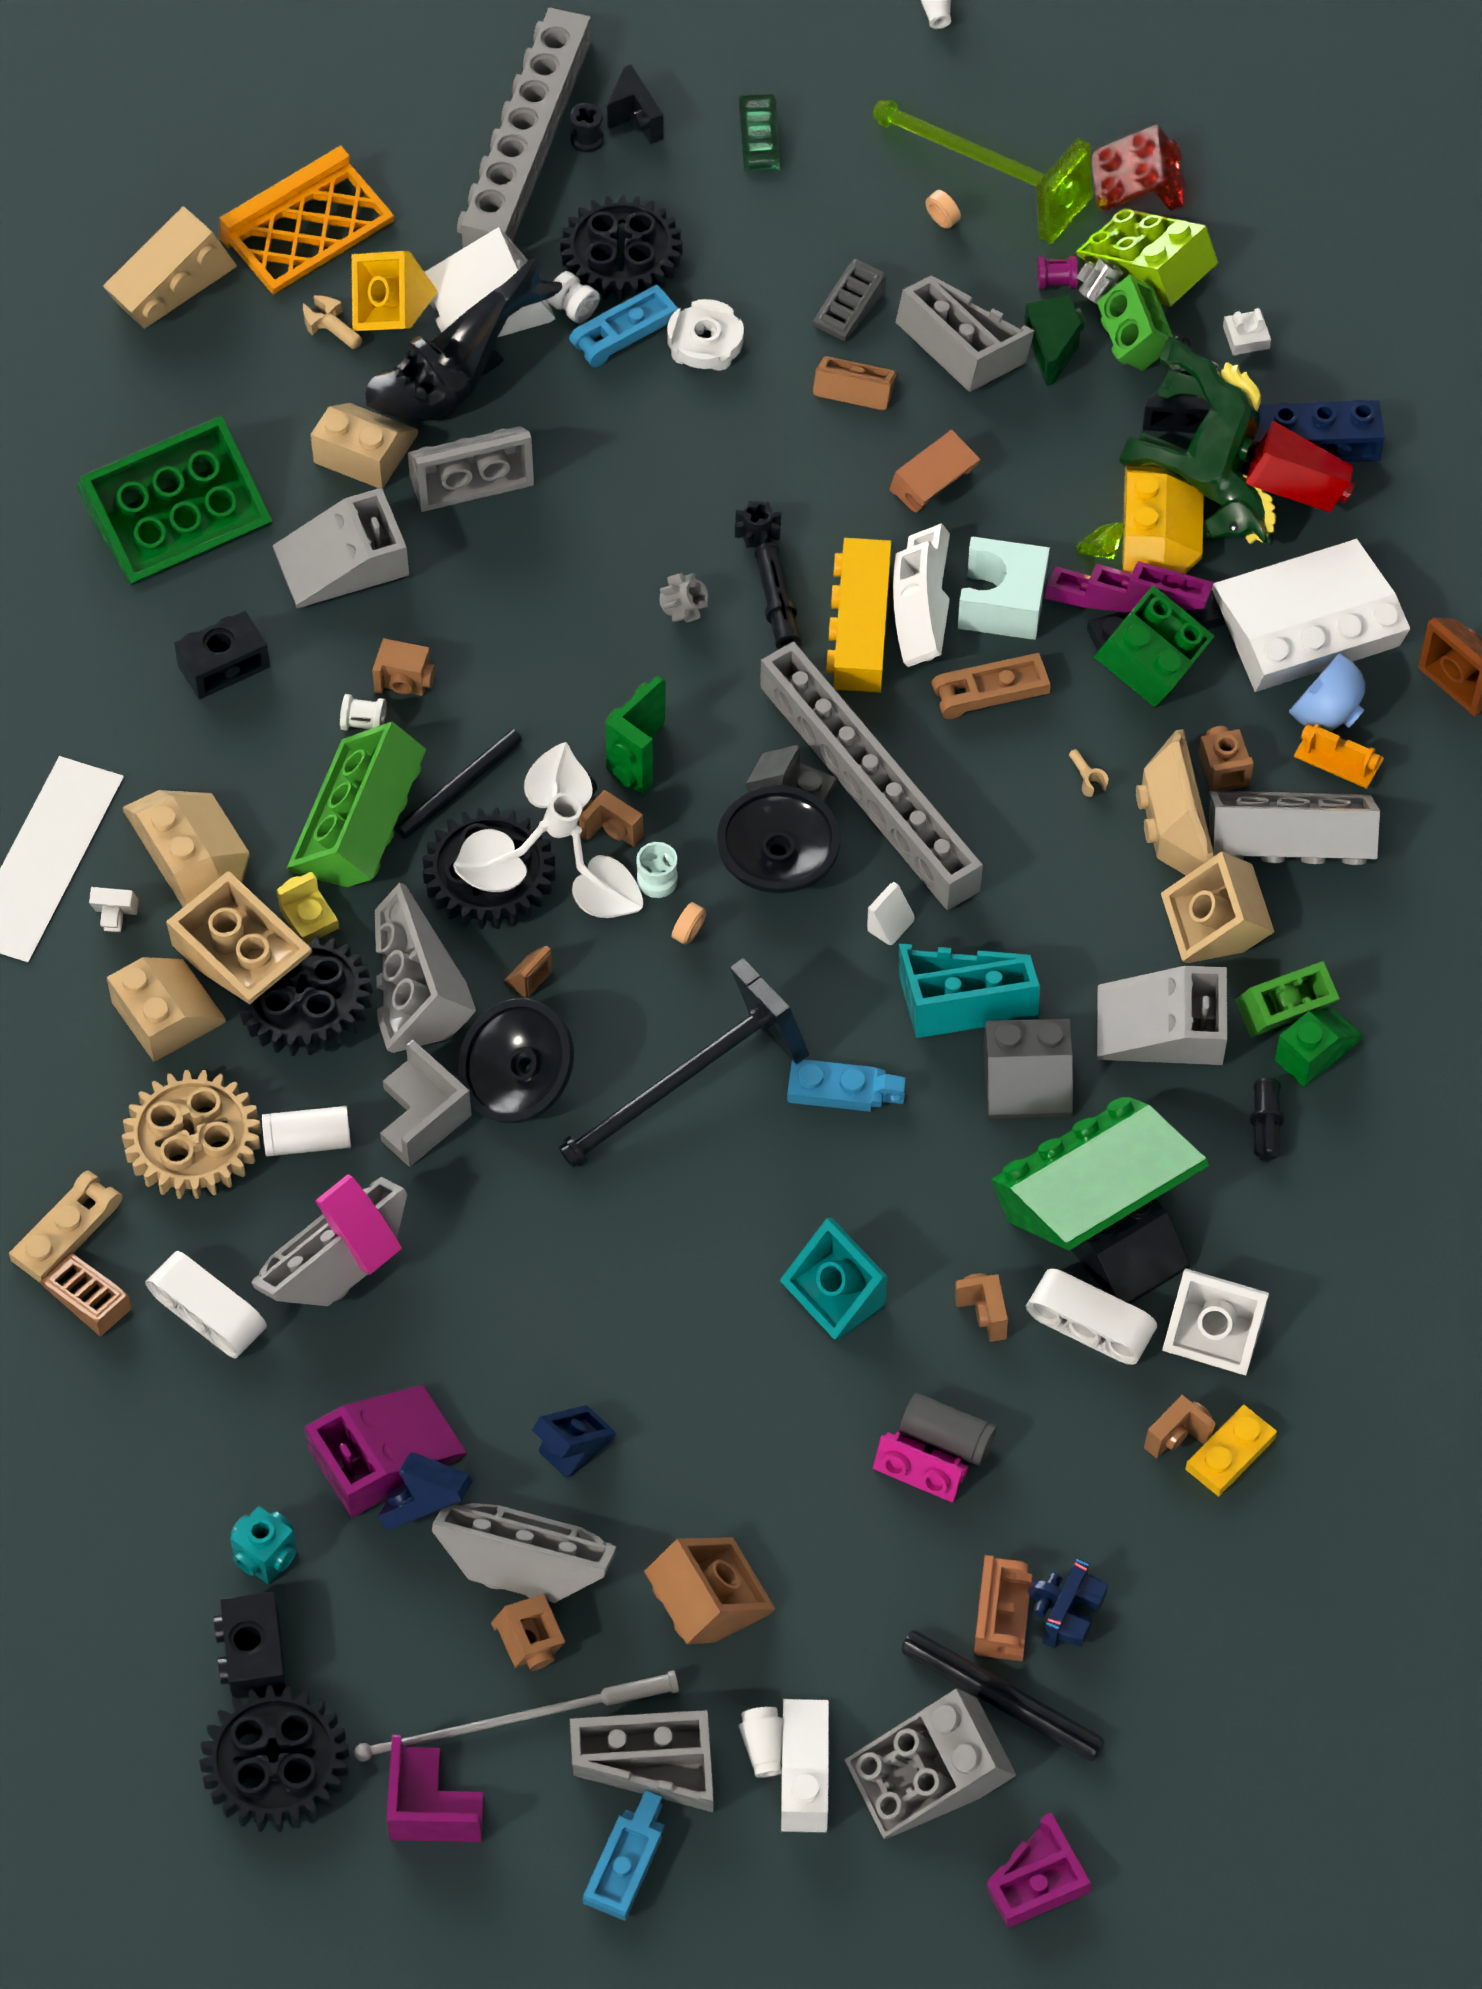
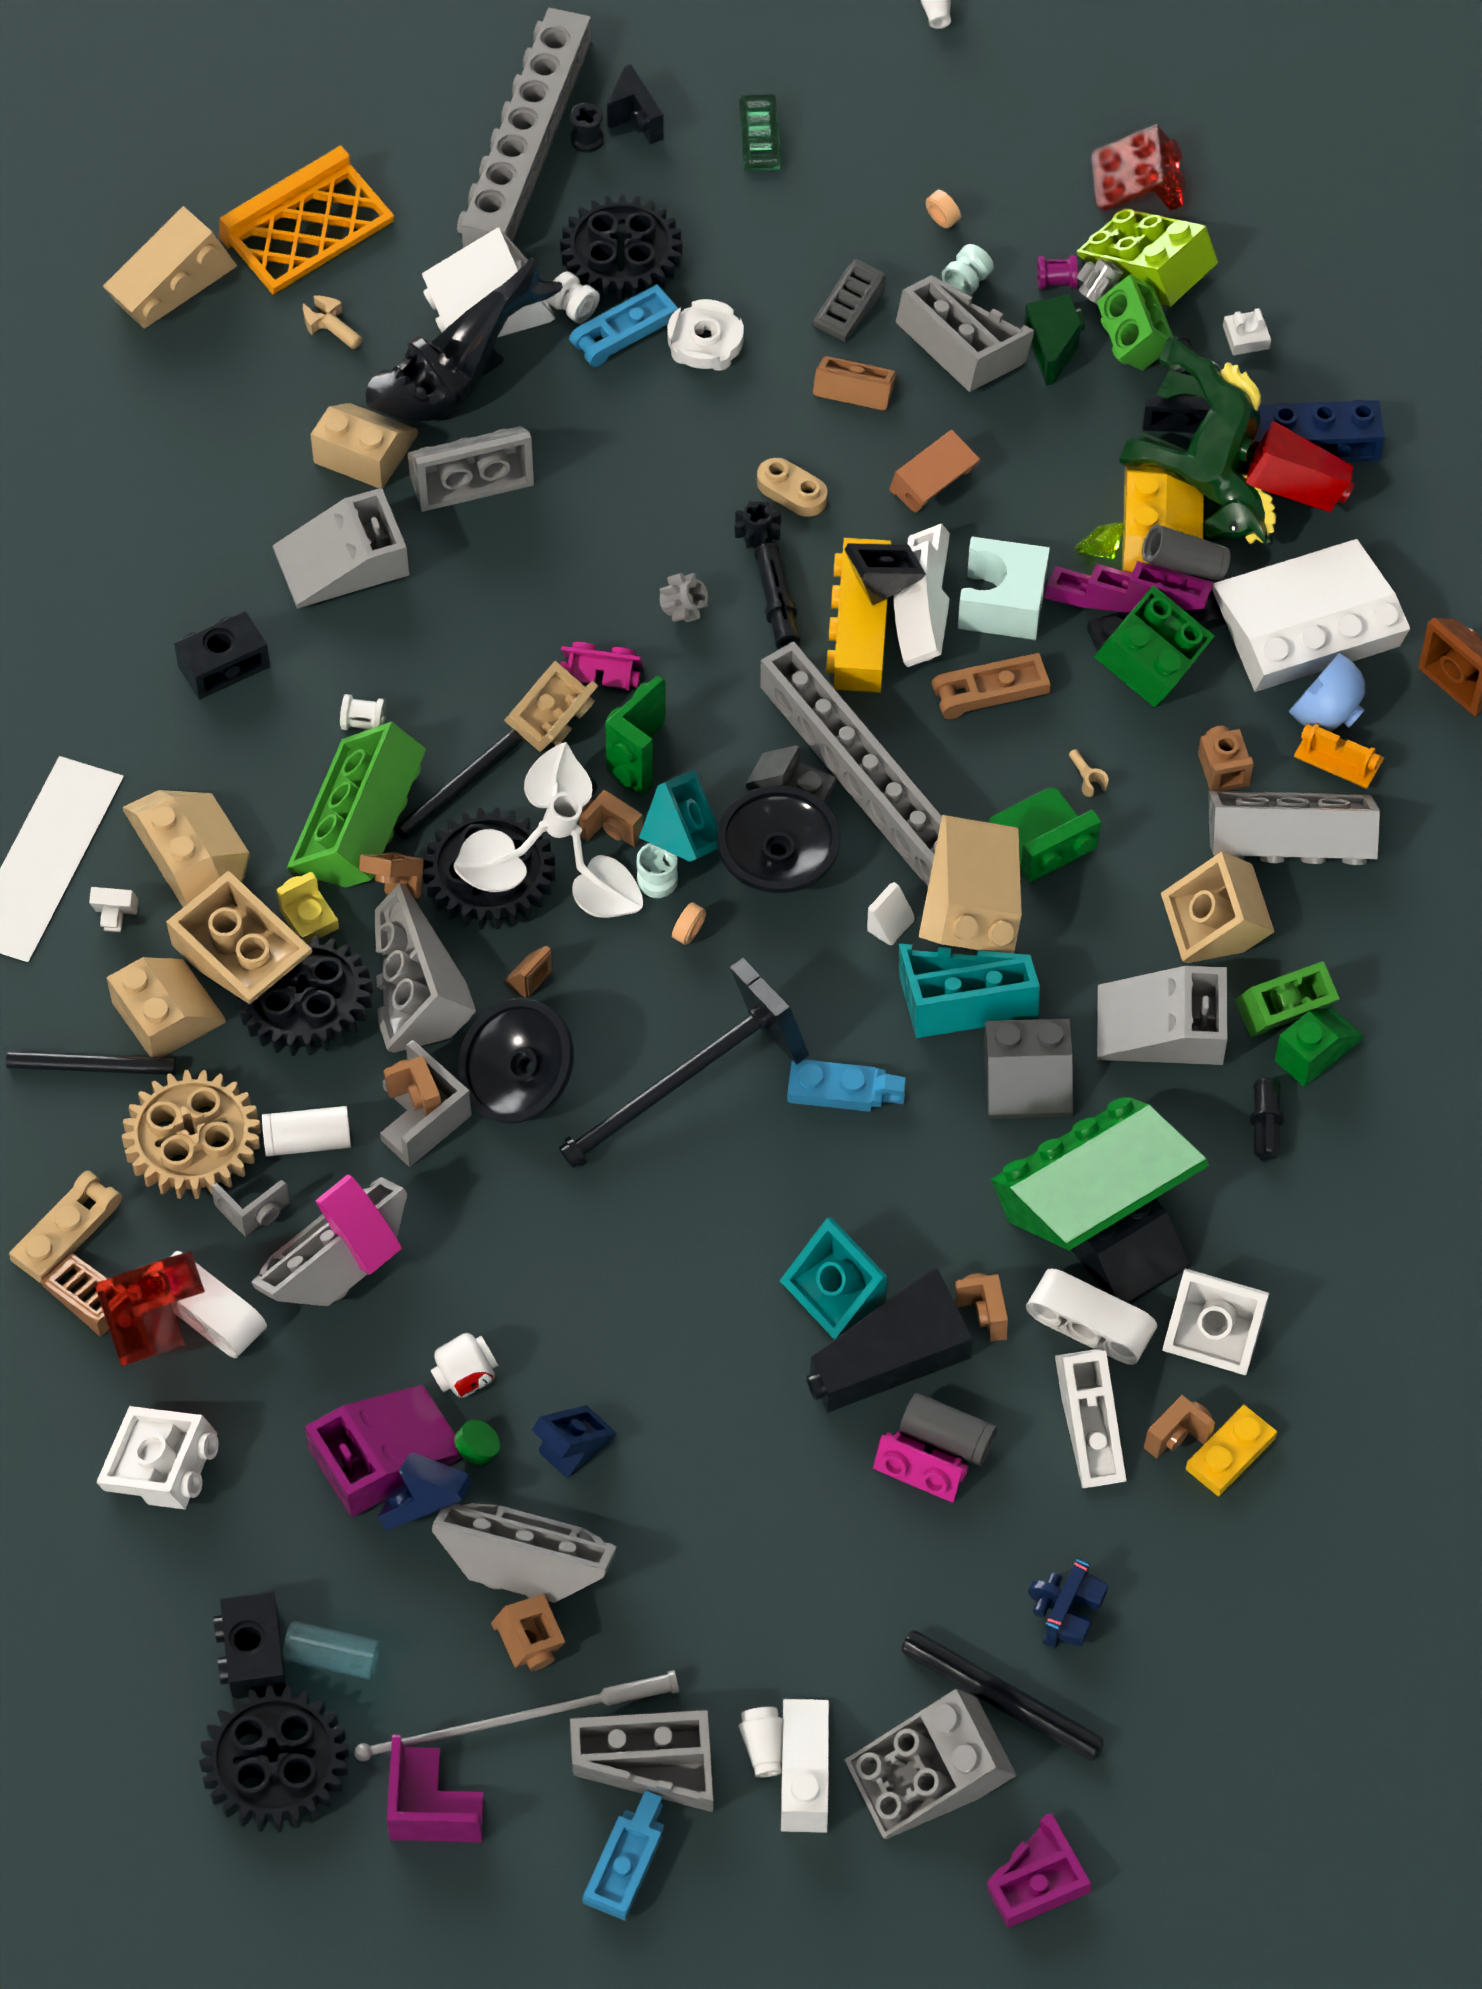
green slope [76,416,272,585] -> none
teal brick [230,1505,297,1585] -> none
yellow slope [352,251,438,331] -> none
medium nougat brick [372,638,436,696] -> none
medium nougat slope [644,1537,776,1644] -> none
clear neon green tile [873,99,1093,244] -> none
nougat hinge [973,1555,1032,1661] -> none
tan wedge [1136,729,1215,875] -> none
none -> black bar [6,1051,176,1075]
none -> clear red brick [94,1251,205,1366]
none -> white plate [96,1406,219,1510]
none -> light grey bracket [211,1180,290,1237]
none -> clear light blue piece [283,1620,381,1681]
none -> medium nougat bracket [359,853,424,899]
none -> medium nougat bracket [384,1056,442,1117]
none -> white head [431,1333,499,1398]
none -> green tile [454,1420,500,1465]
none -> tan bracket [504,661,598,752]
none -> dark pink hinge [560,642,644,691]
none -> teal slope [639,770,718,862]
none -> tan plate [757,458,828,517]
none -> black slope [806,1267,973,1413]
none -> black slope [844,543,926,606]
none -> tan slope [919,815,1022,953]
none -> light aqua wheel [942,244,994,296]
none -> green bracket [989,787,1101,883]
none -> white slope [1055,1349,1126,1488]
none -> dark grey pin [1142,524,1230,583]

